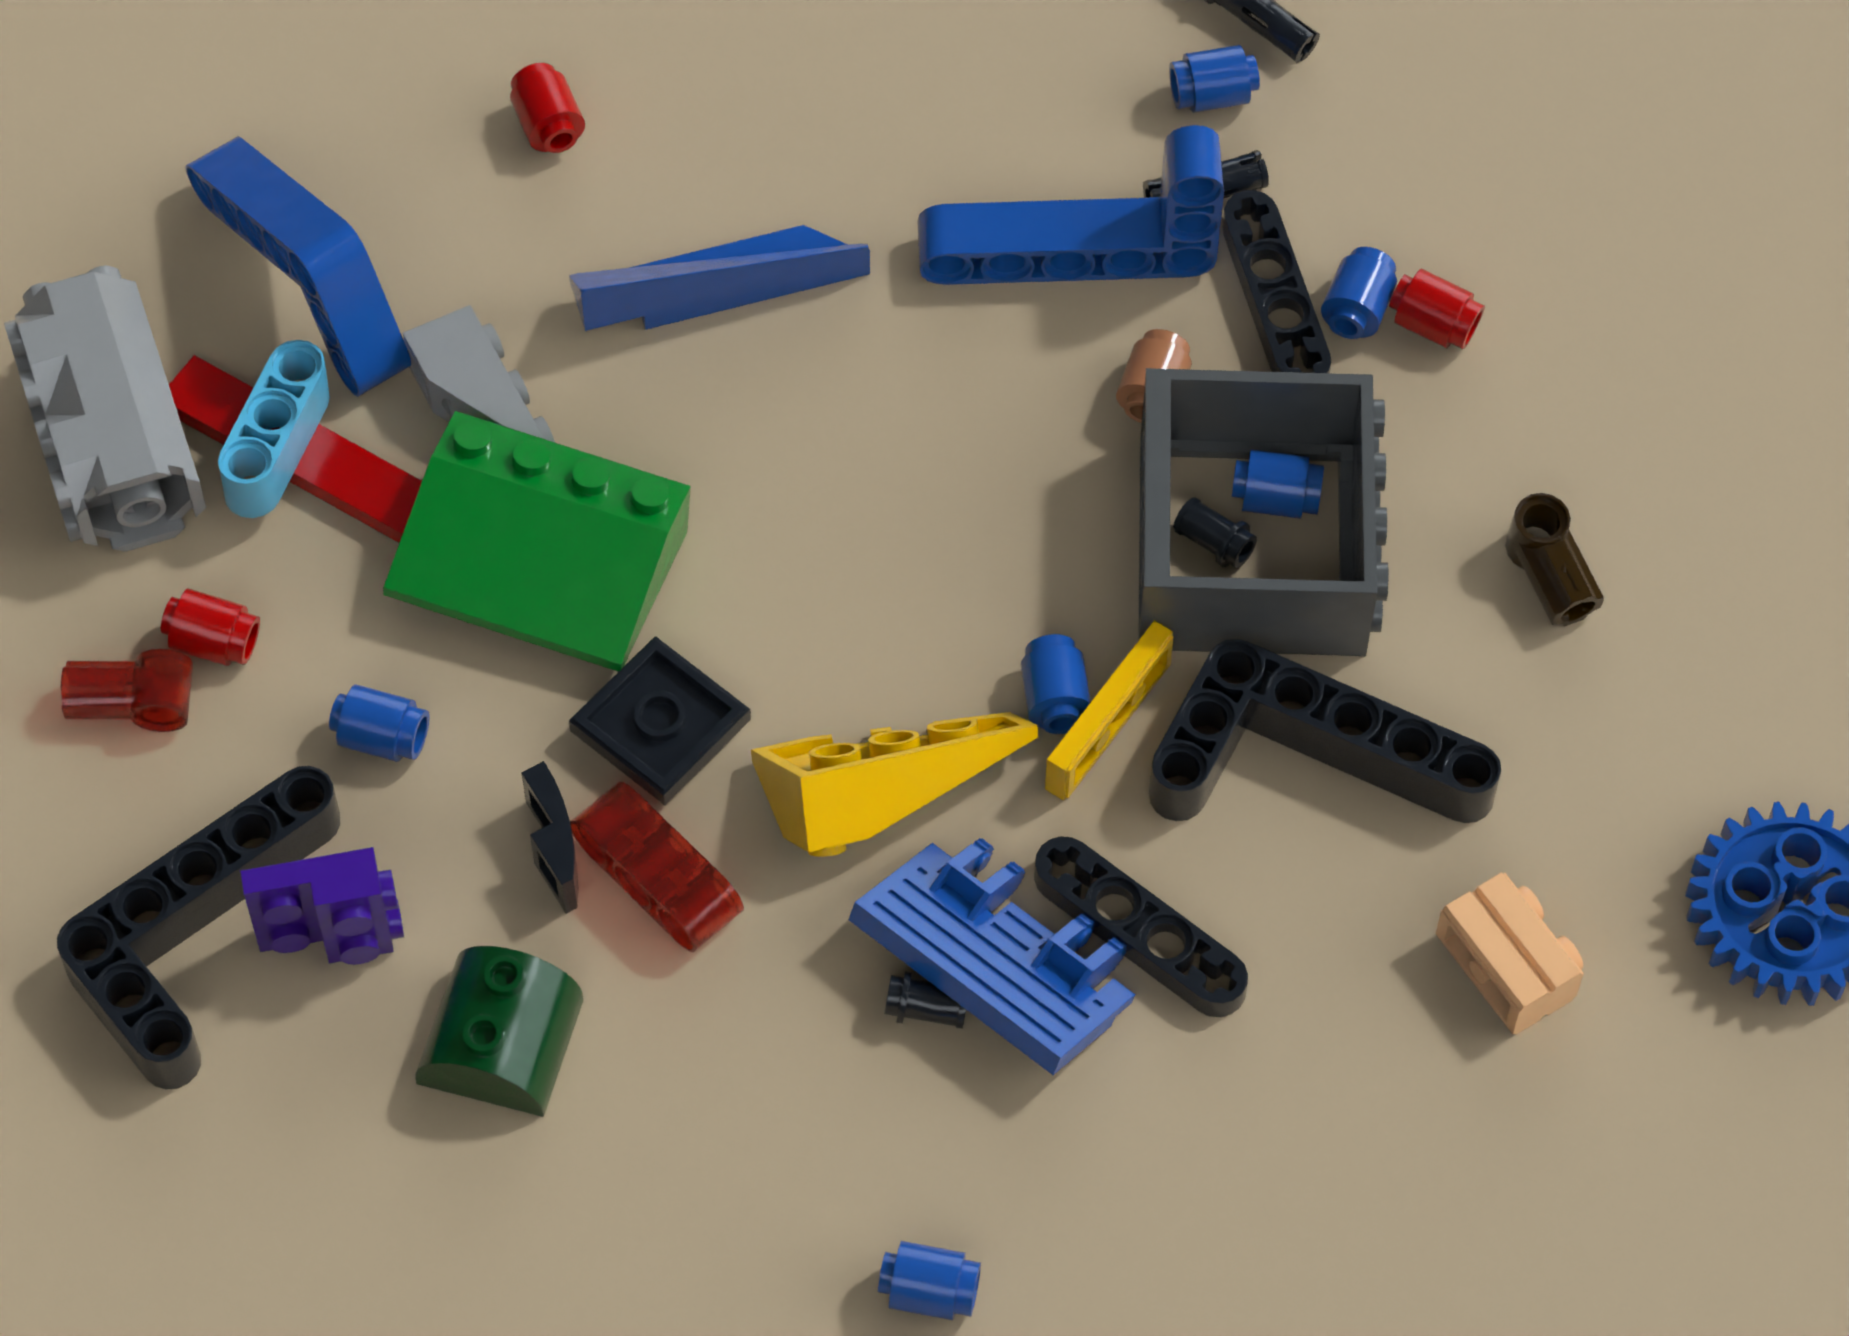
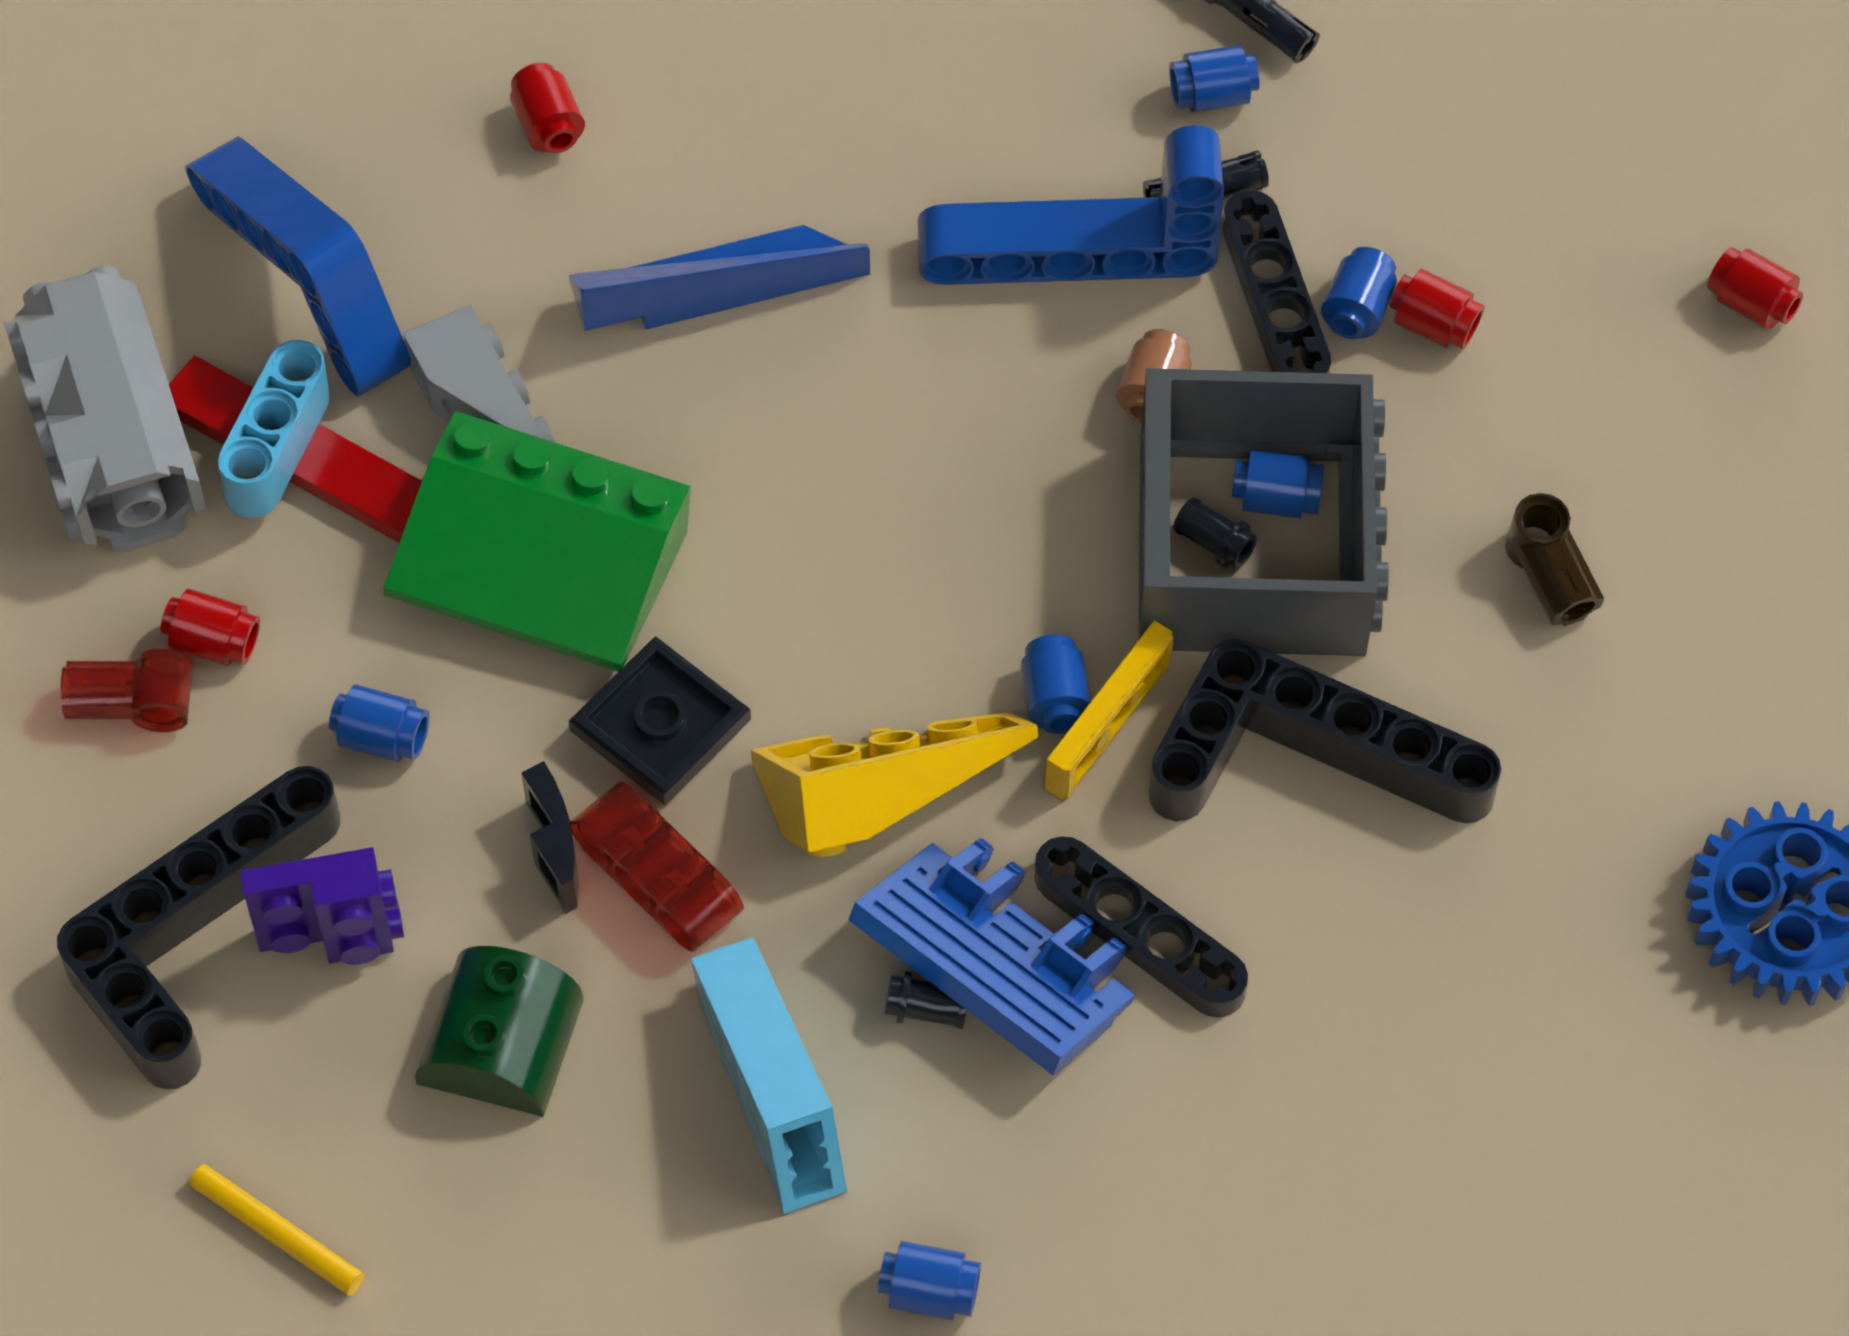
light nougat brick [1436,872,1584,1035] -> none
none -> yellow bar [189,1163,365,1296]
none -> medium azure slope [691,937,847,1214]
none -> red brick [1707,247,1803,330]

